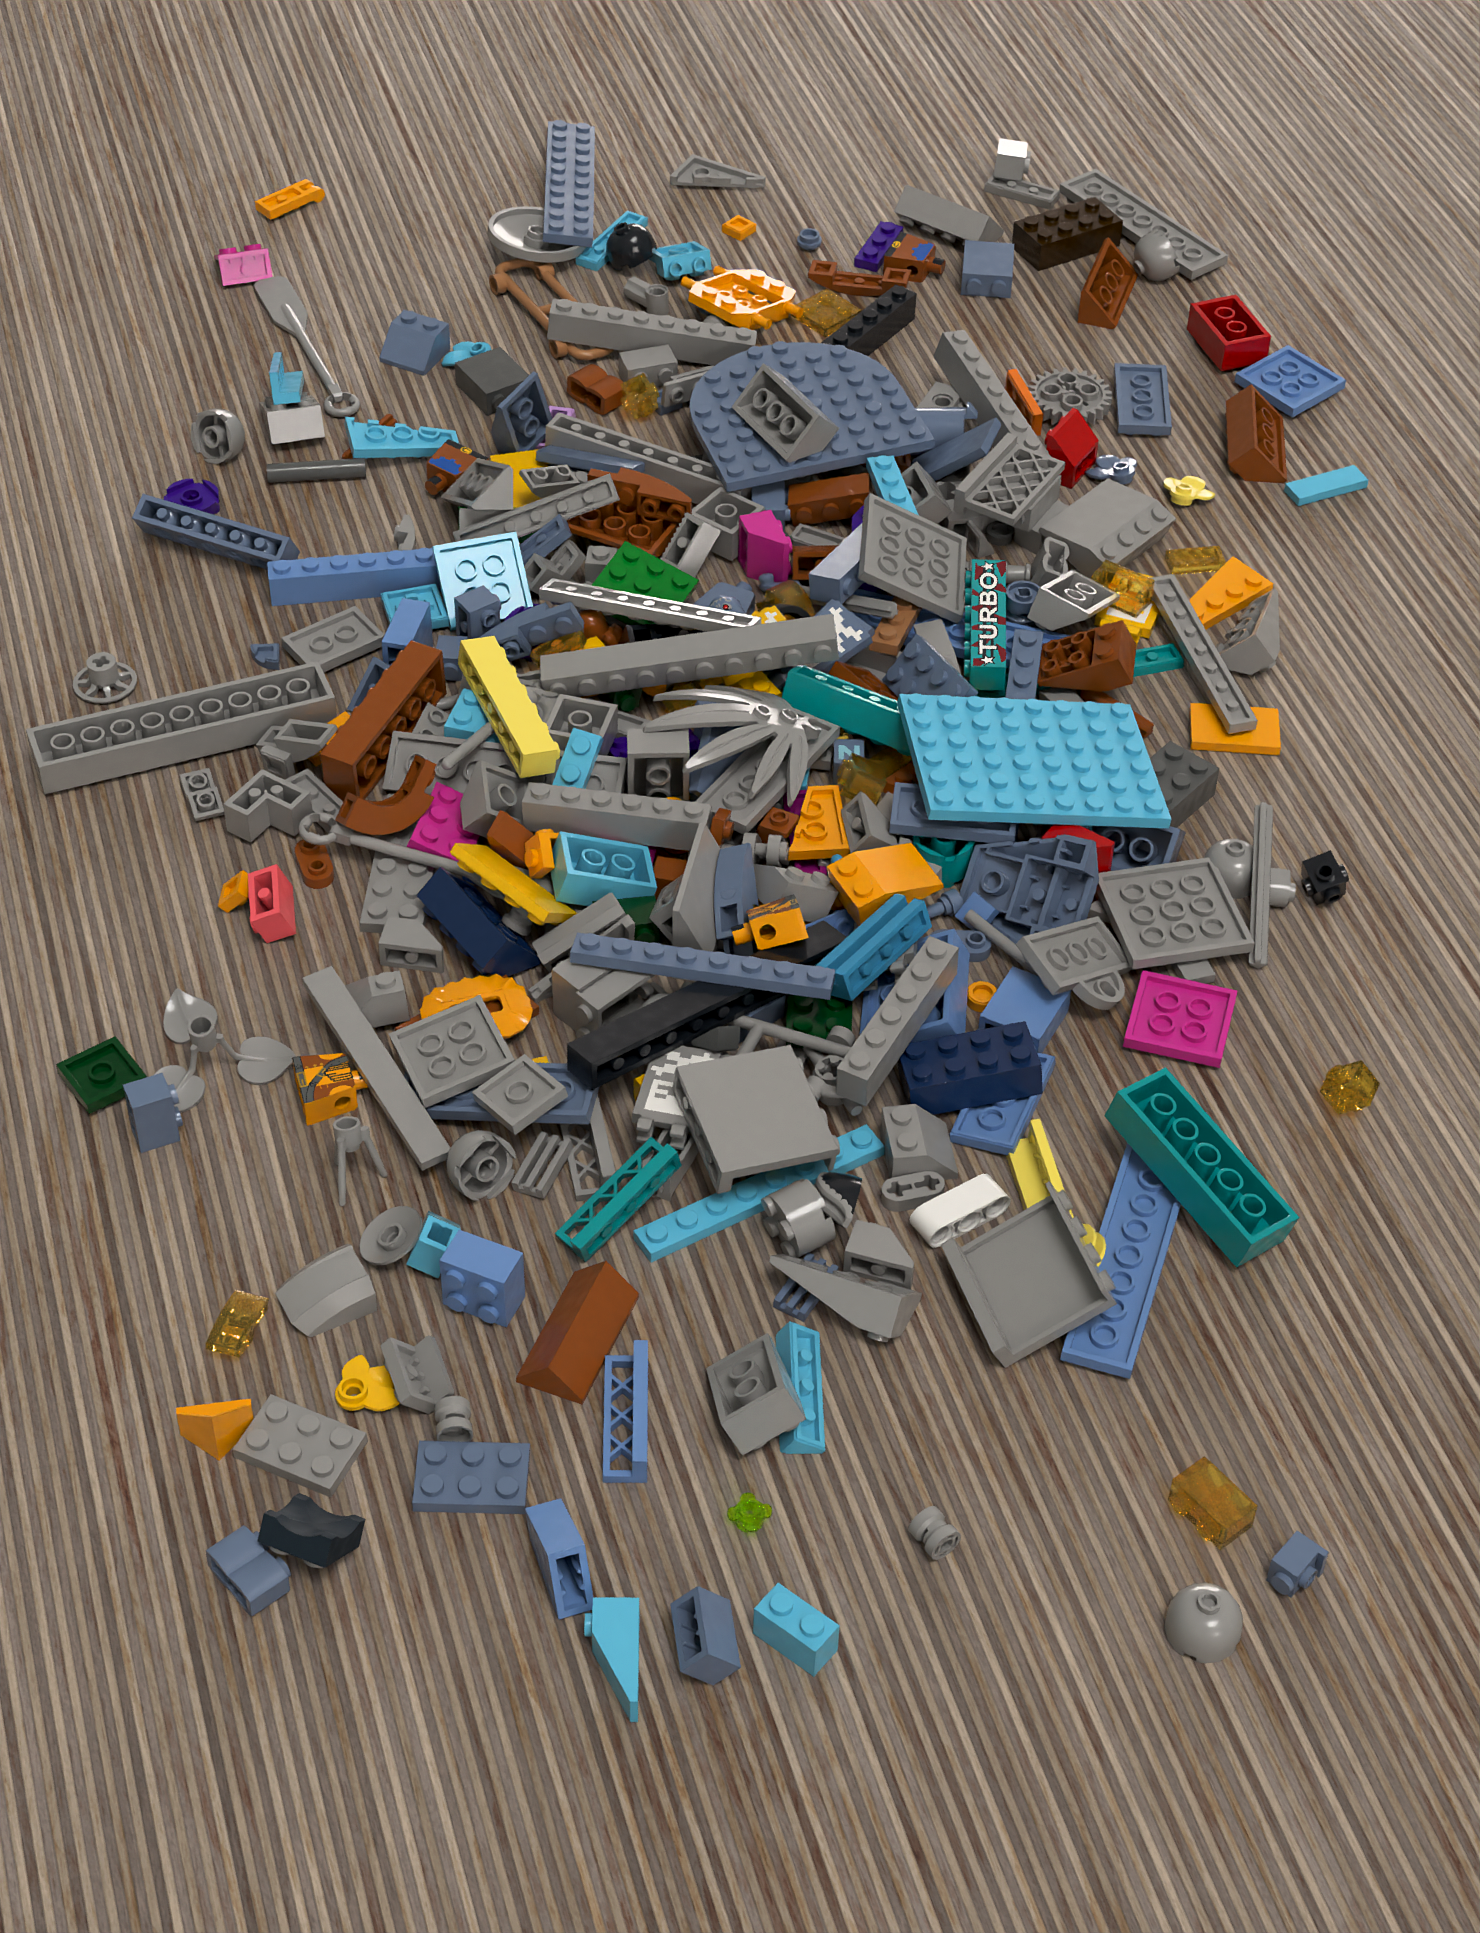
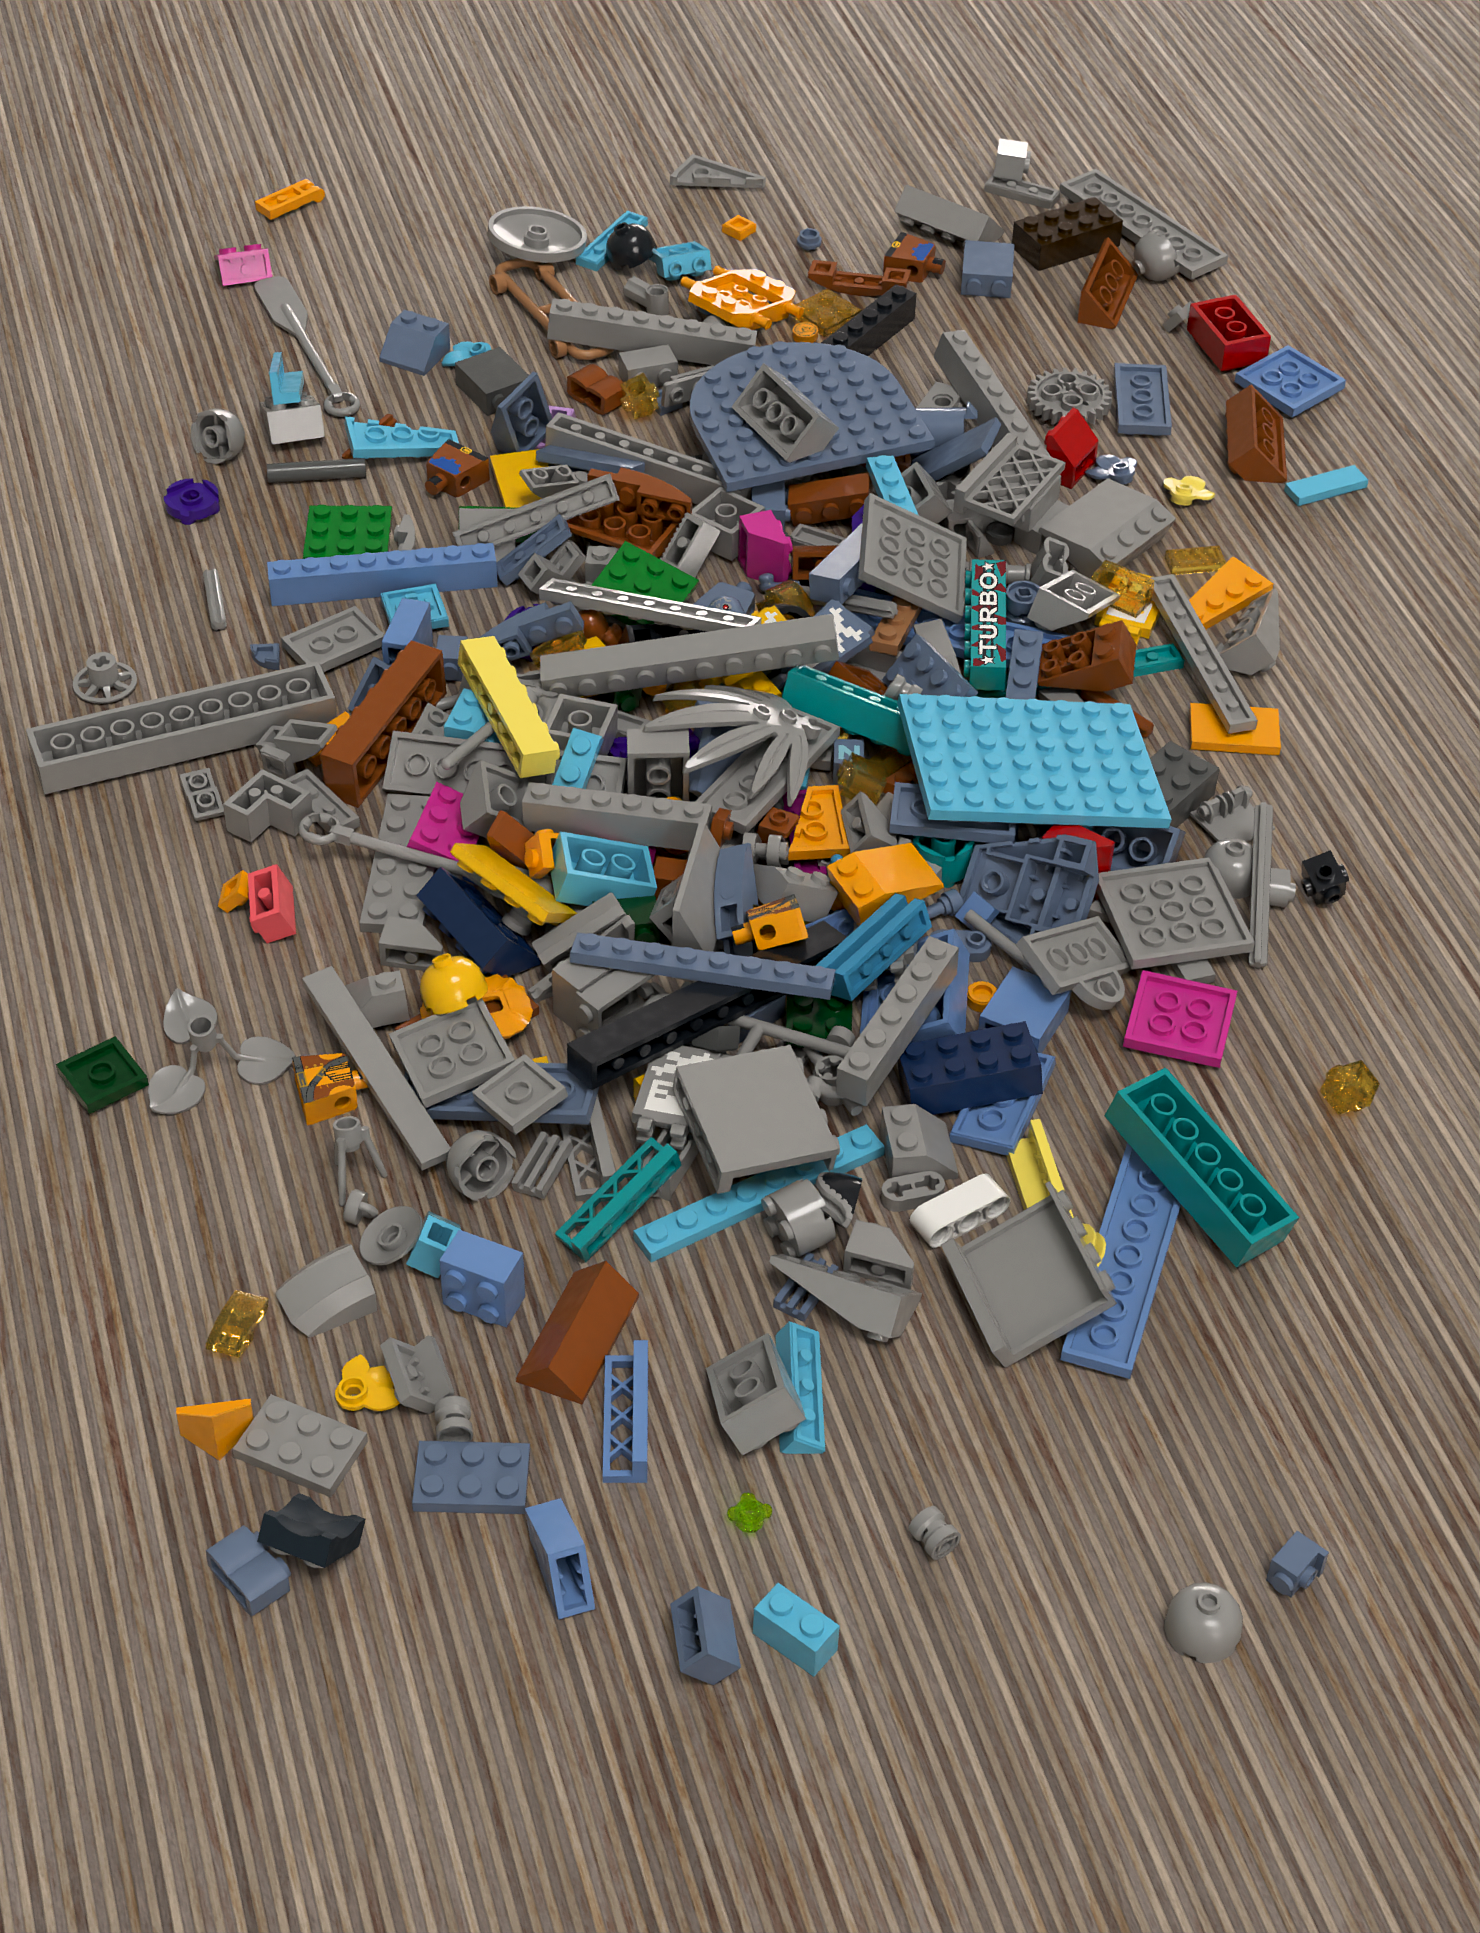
sand blue brick [123,1073,183,1153] -> none
sand blue brick [132,494,300,570] -> none
dark orange plate [295,839,334,889] -> none
dark orange arch [335,755,437,835] -> none
plate [432,531,533,631] -> none
light grey slope [441,458,513,510] -> none
sand blue brick [454,585,502,639] -> none
sand blue plate [543,120,595,247] -> none
medium azure slope [584,1597,640,1722] -> none
dark purple plate [854,221,904,272] -> none
orange tile [1005,369,1043,436] -> none
clear yellow brick [1168,1456,1258,1550] -> none
none -> light grey axle [203,568,227,631]
none -> green plate [303,505,393,559]
none -> light grey tile [343,1189,379,1225]
none -> yellow cylinder [420,953,488,1015]
none -> light orange tile [792,322,818,343]
none -> light grey wheel [884,673,923,701]
none -> light grey plate [1163,301,1191,333]
none -> light grey hinge [1190,785,1275,842]

